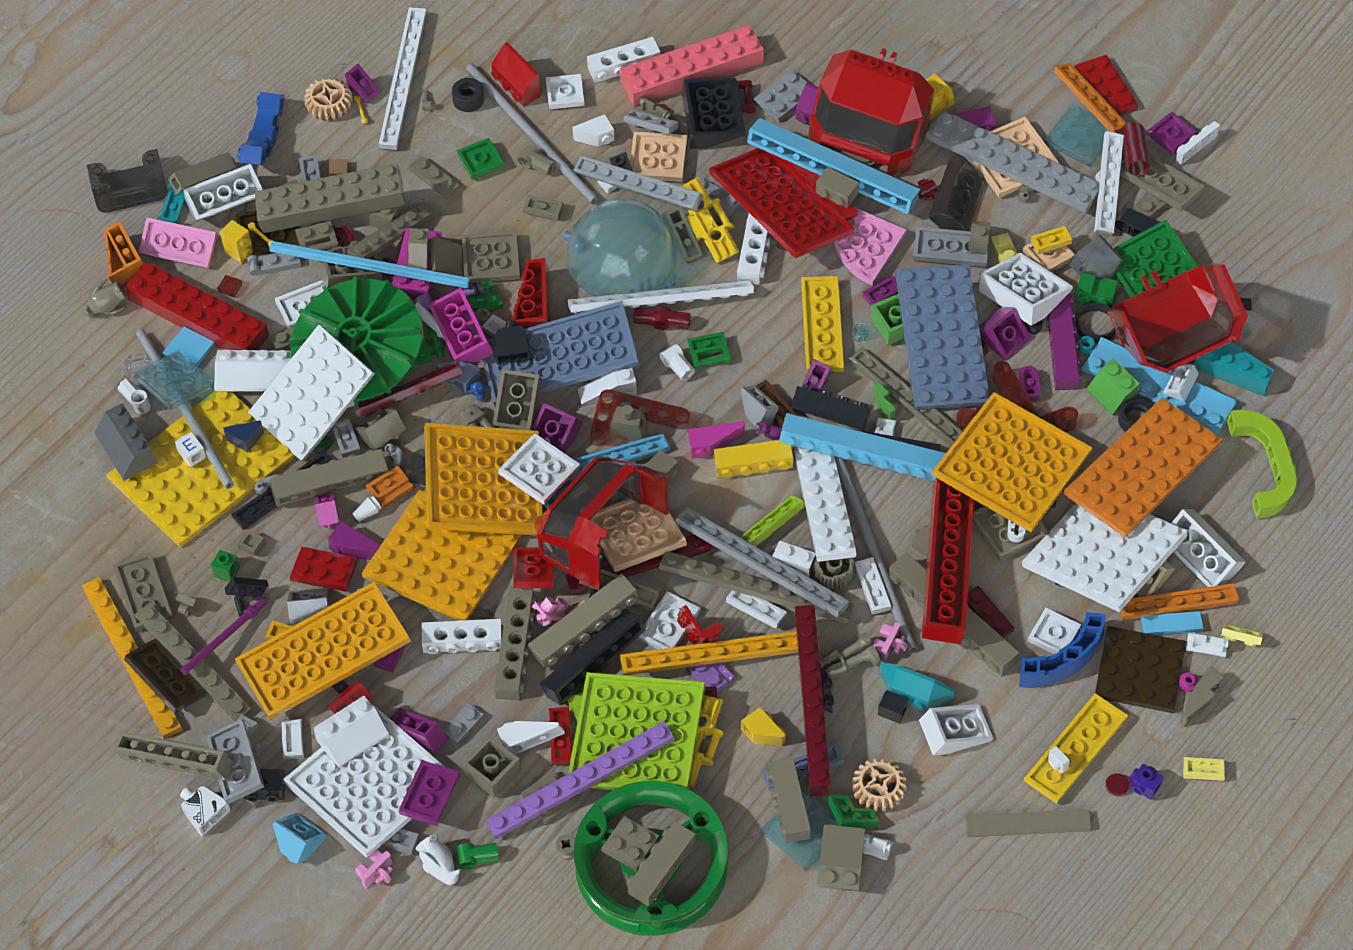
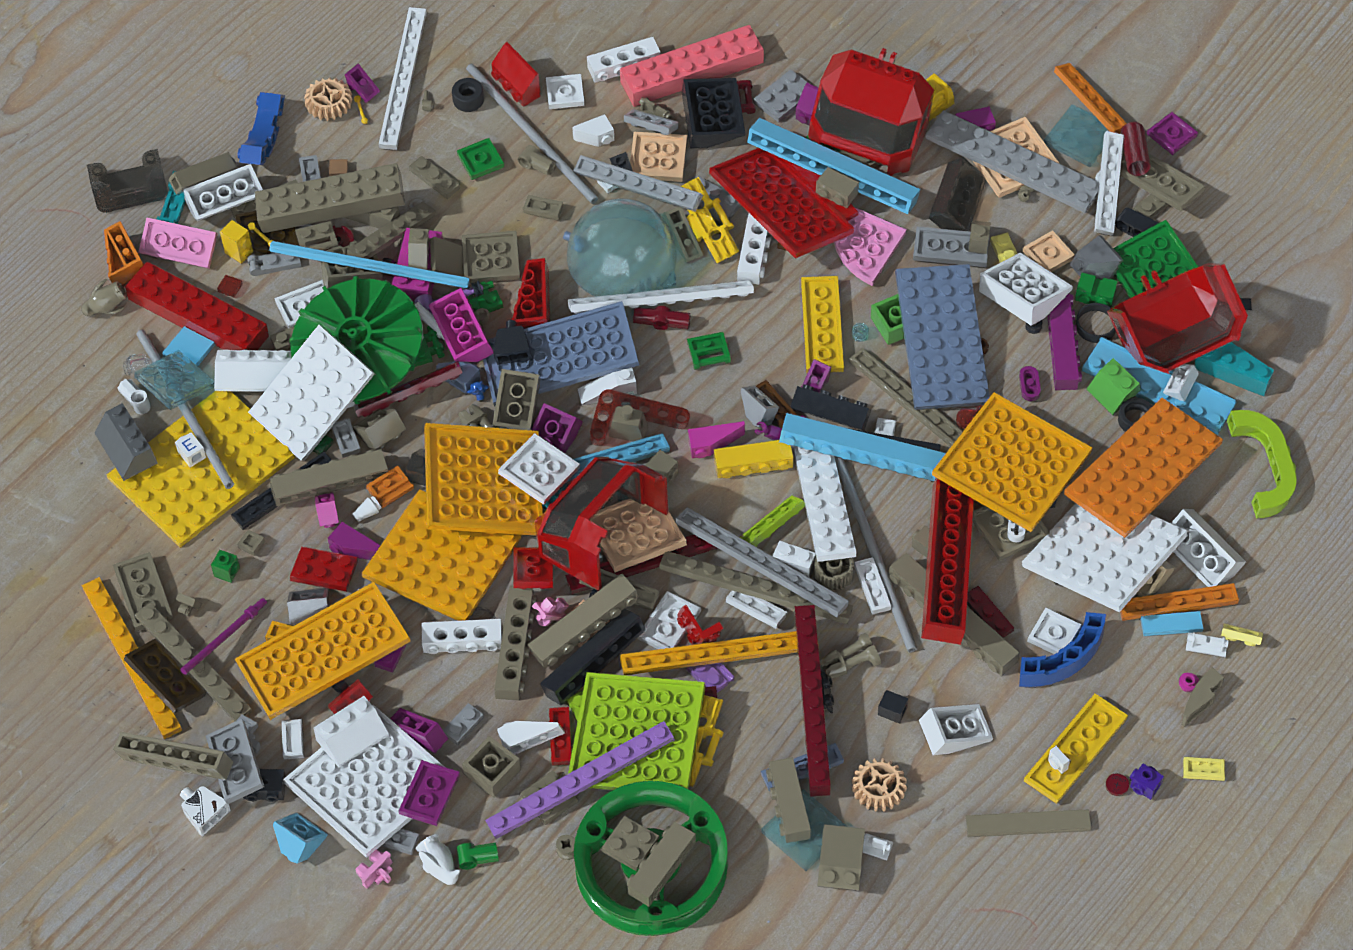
dark blue slope [223,420,264,452] -> none
black plate [224,577,269,617] -> none
light grey arm [254,474,277,494] -> none
light grey arm [385,443,404,469] -> none
white plate [482,314,506,338] -> none
white piece [659,344,695,381] -> none
yellow slope [741,707,786,746] -> none
green plate [827,795,880,828] -> none
magenta plate [863,276,898,306] -> none
bright green slope [873,381,896,420] -> none
bright pink hips [873,622,908,662] -> none
teal wedge [879,661,956,711] -> none
dark red gear [917,178,938,201] -> none
magenta slope [979,307,1031,359] -> none
clear red beam [992,361,1078,432] -> none
yellow plate [1031,226,1072,254] -> none
red plate [1074,54,1138,116] -> none
teal plate [1078,336,1096,354] -> none
dark brown plate [1095,626,1186,713] -> none
white plate [1176,121,1220,165] -> none

